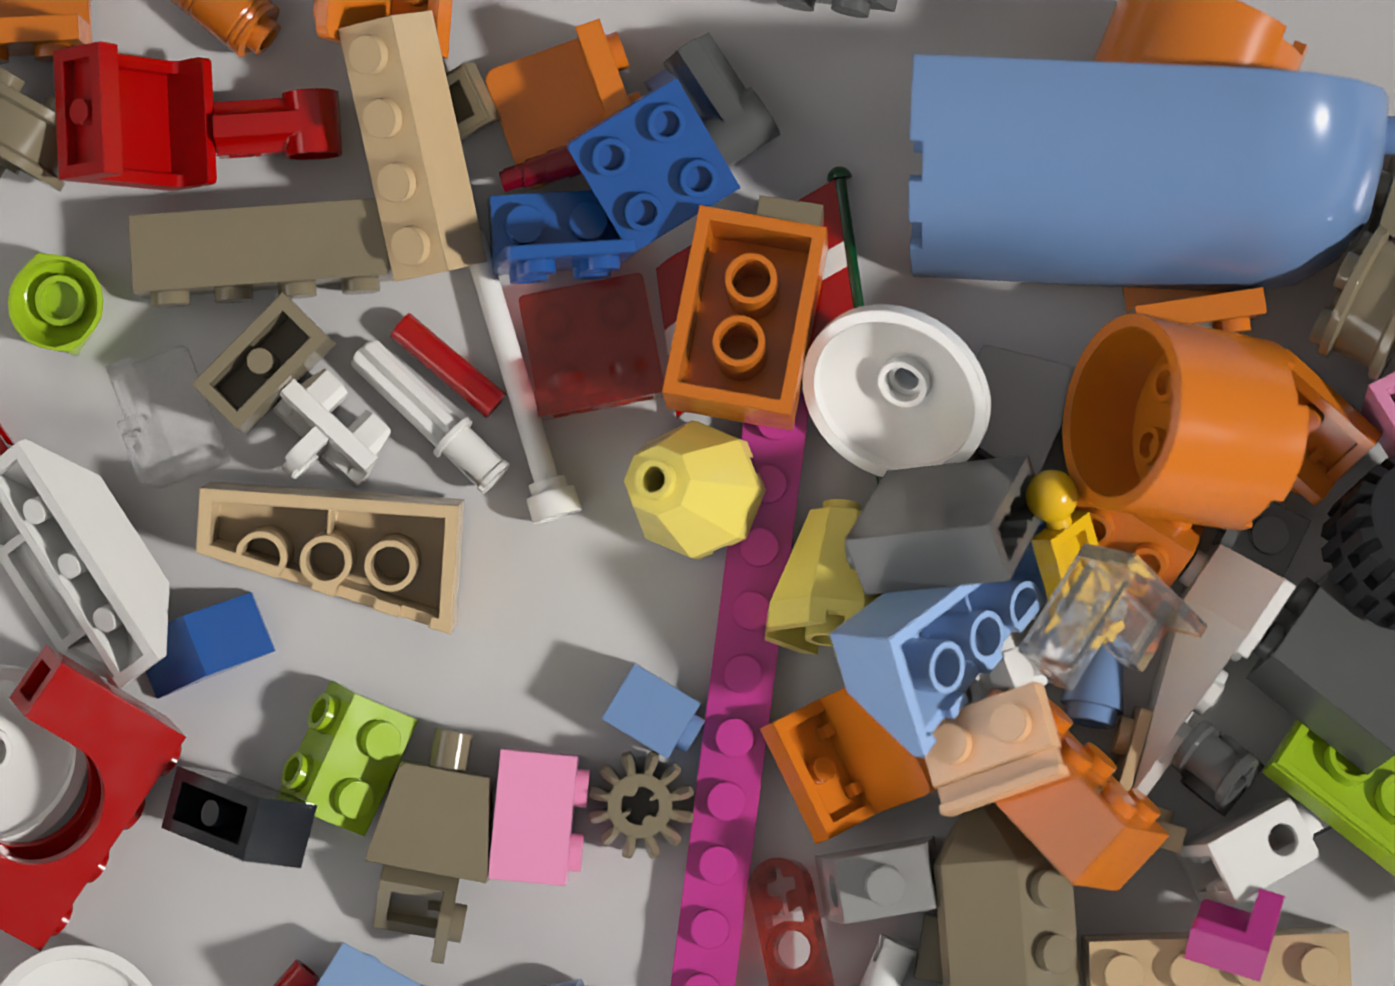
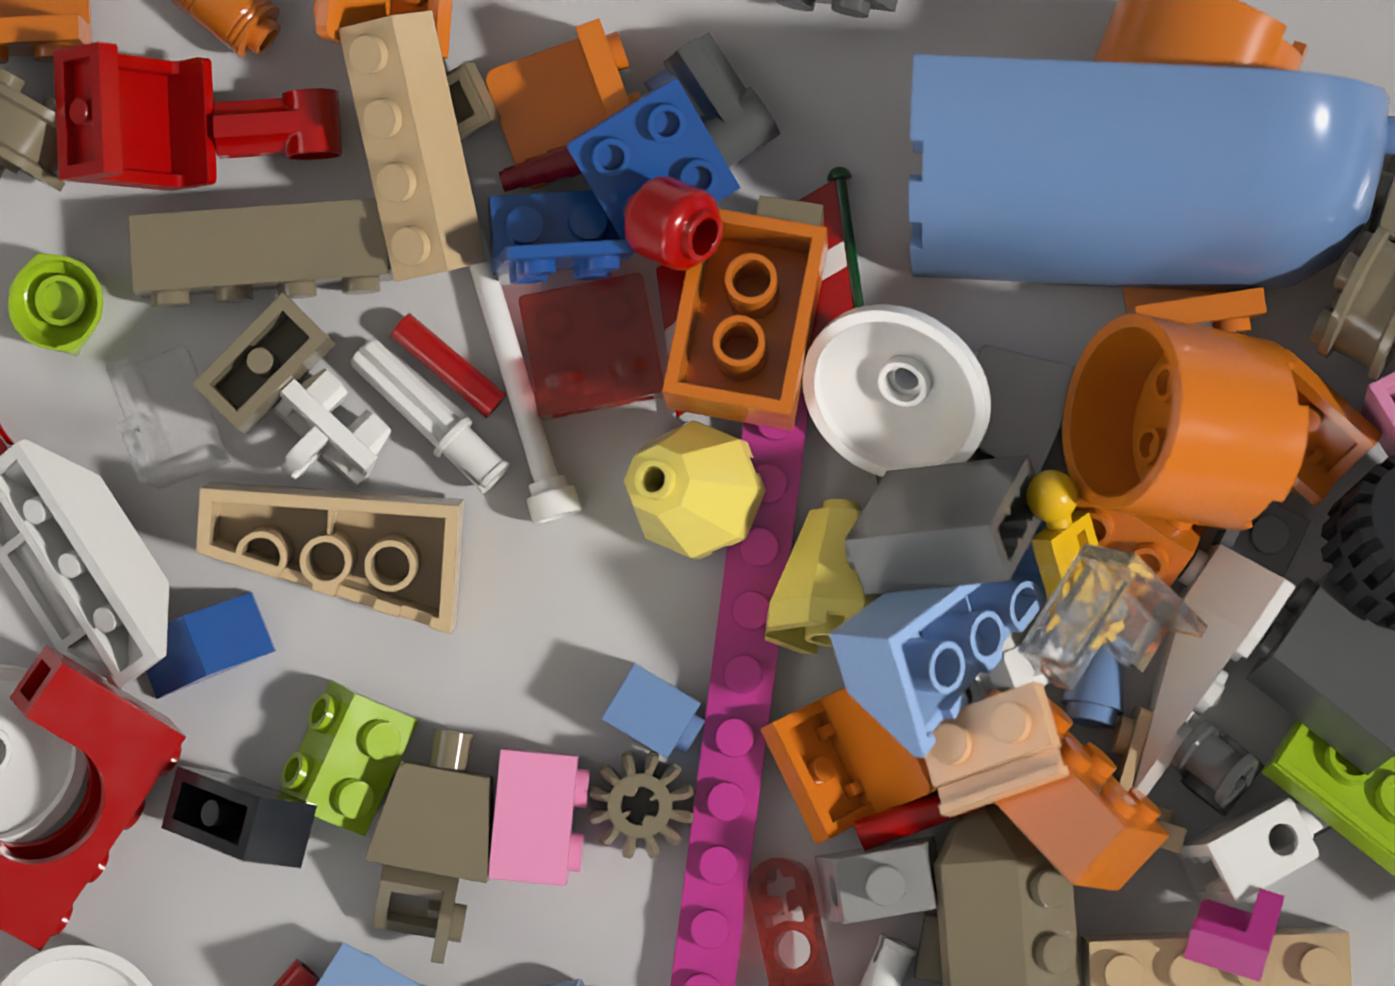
none -> red head [625,176,723,270]
none -> red piece [853,790,986,851]

